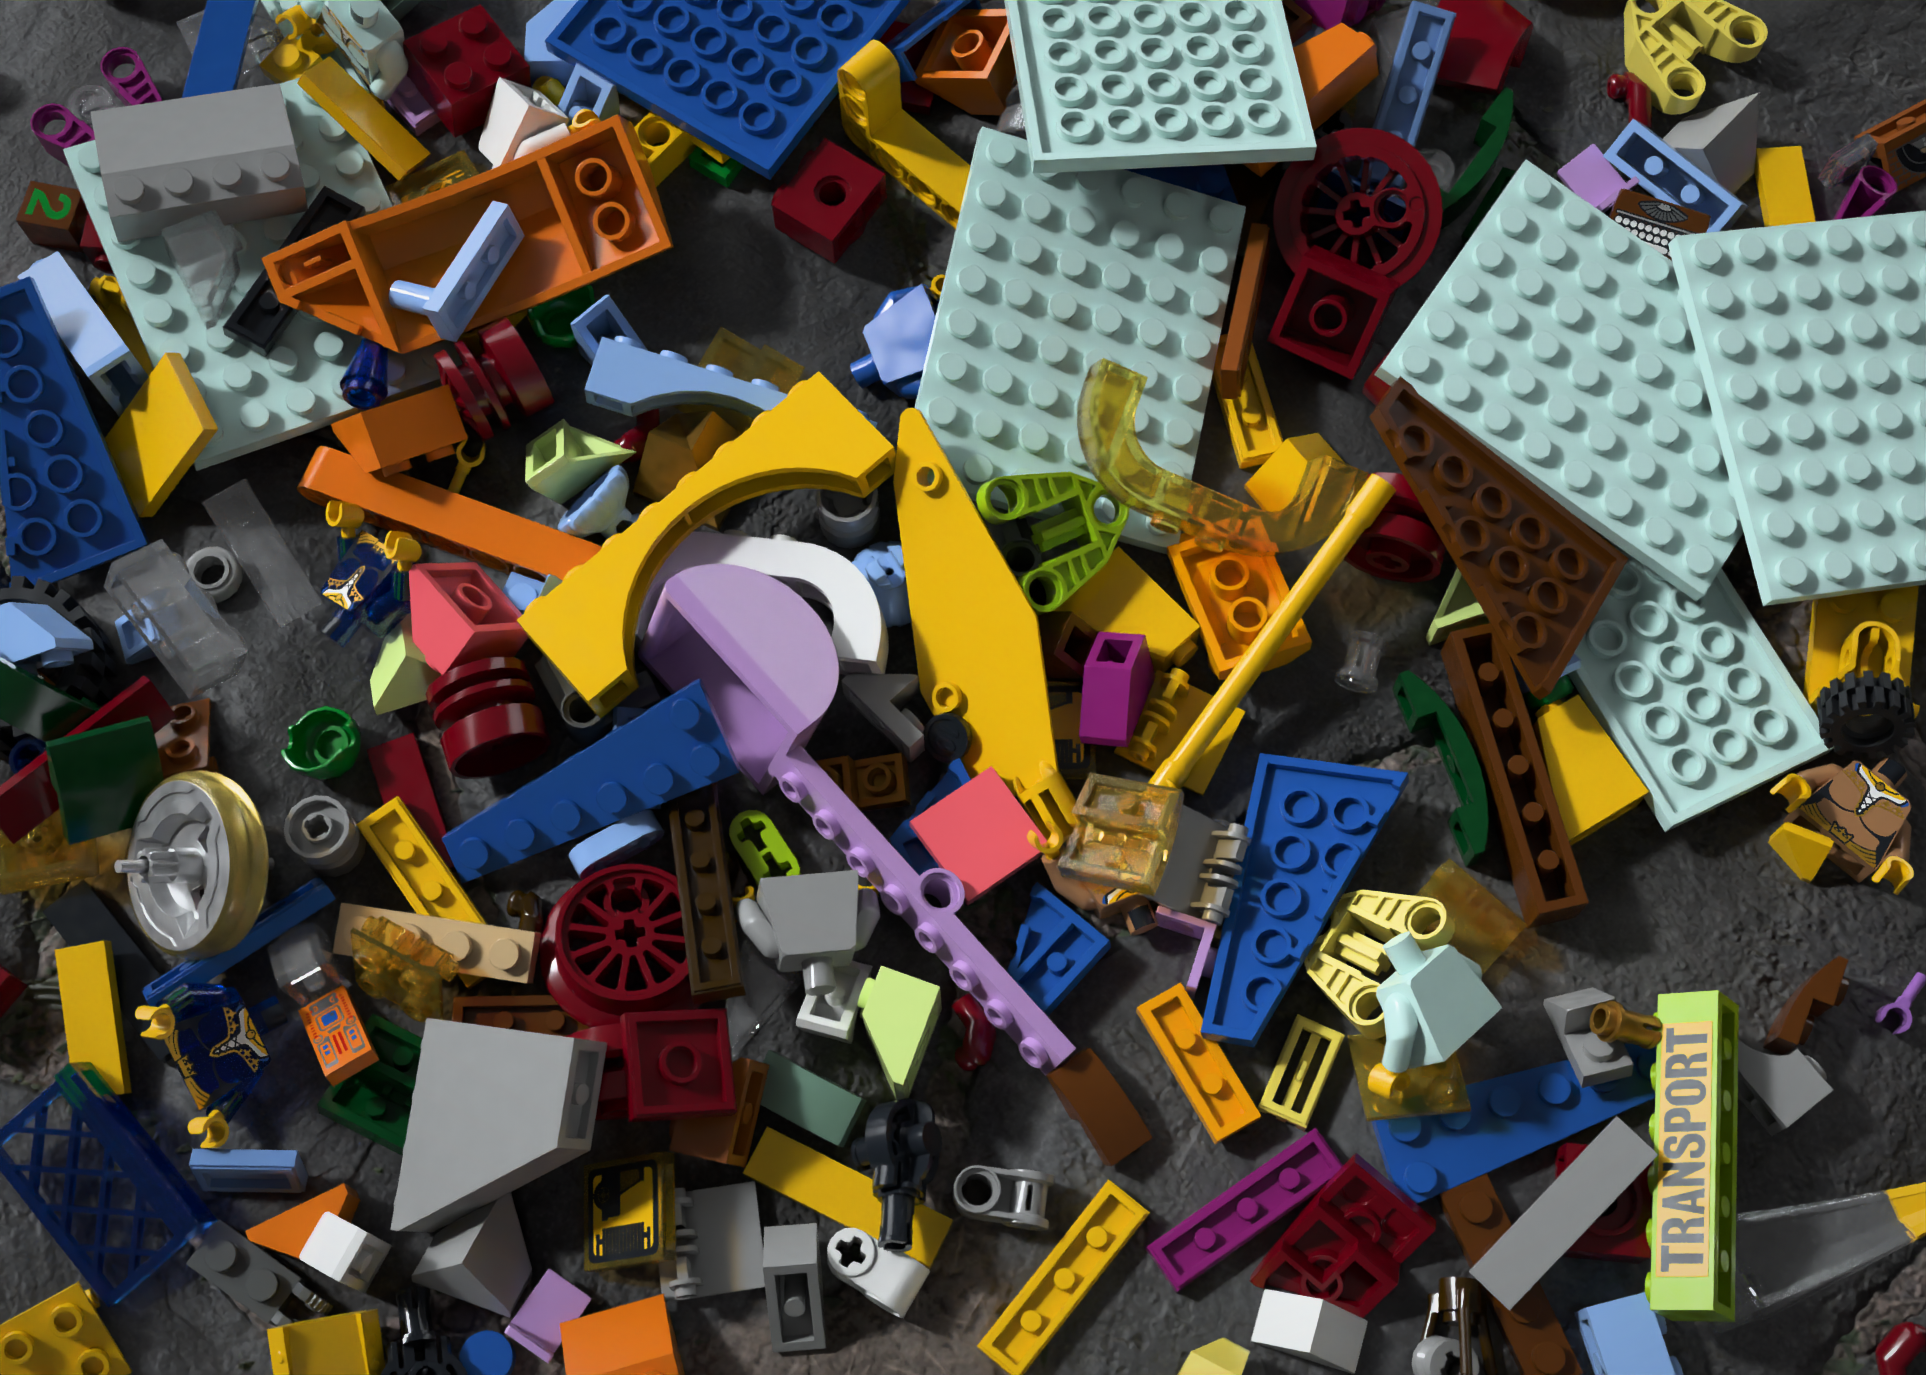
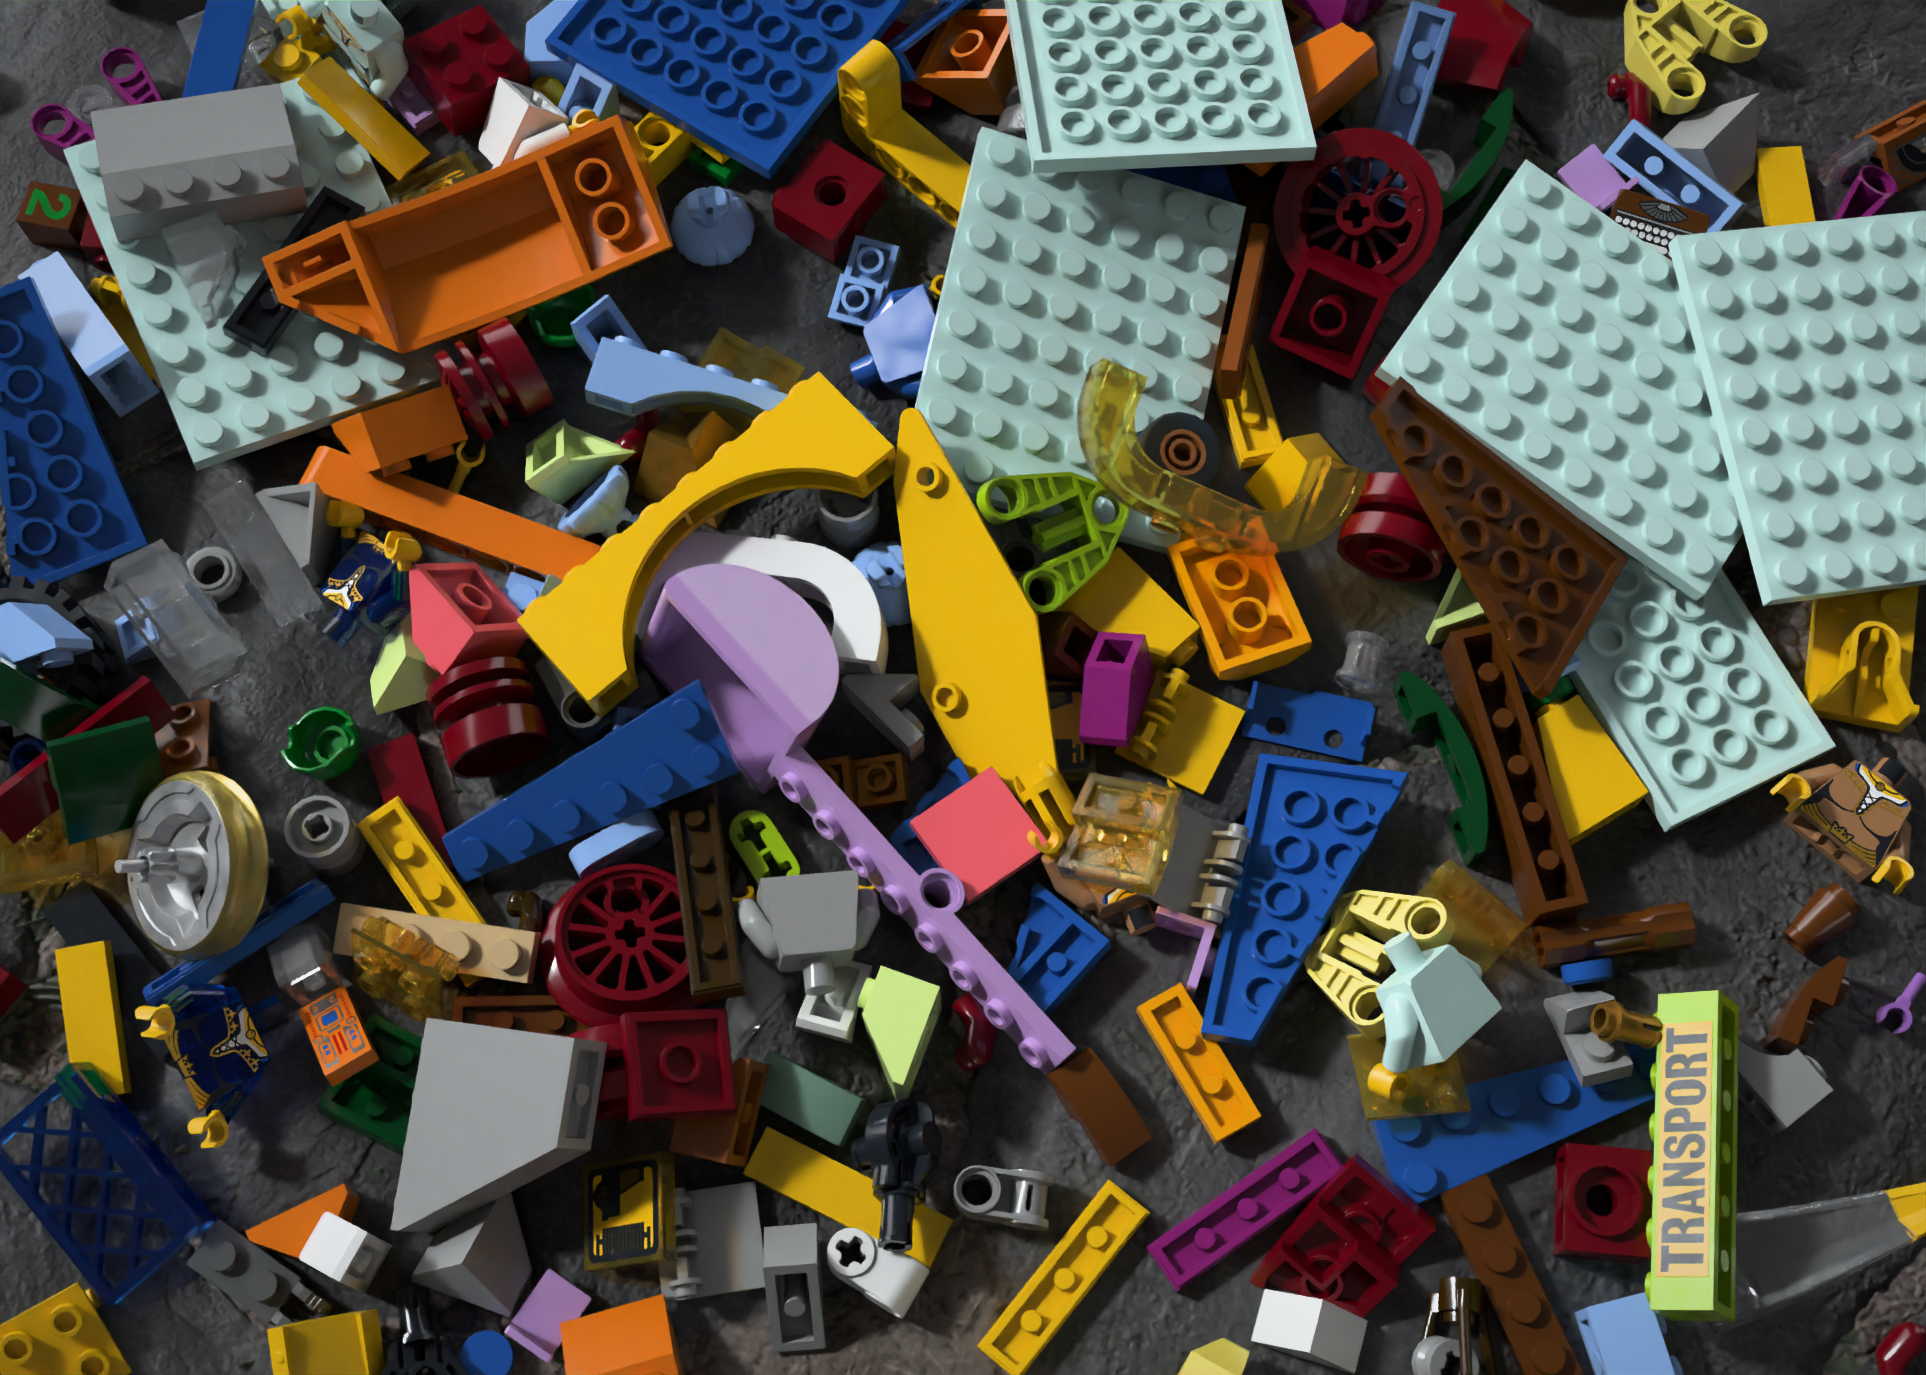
yellow tile [105,353,218,517] -> none
medium blue tile [189,1149,308,1193] -> none
clear blue cone [340,338,389,410] -> none
light blue piece [389,201,525,342] -> none
black piece [923,712,972,763] -> none
yellow piece [1139,474,1396,805] -> none
light yellow tile [1257,1014,1345,1131] -> none
light grey tile [1469,1116,1658,1311] -> none
yellow slope [1768,822,1834,883] -> none
black tyre [1817,671,1916,759] -> none
none -> light grey slope [256,482,339,586]
none -> light blue hair [670,186,755,266]
none -> light blue slope [828,235,901,329]
none -> black wheel [1128,412,1223,507]
none -> blue piece [1241,681,1375,763]
none -> reddish brown axle [1533,902,1696,969]
none -> blue tile [1560,958,1615,986]
none -> reddish brown cone [1782,882,1862,955]

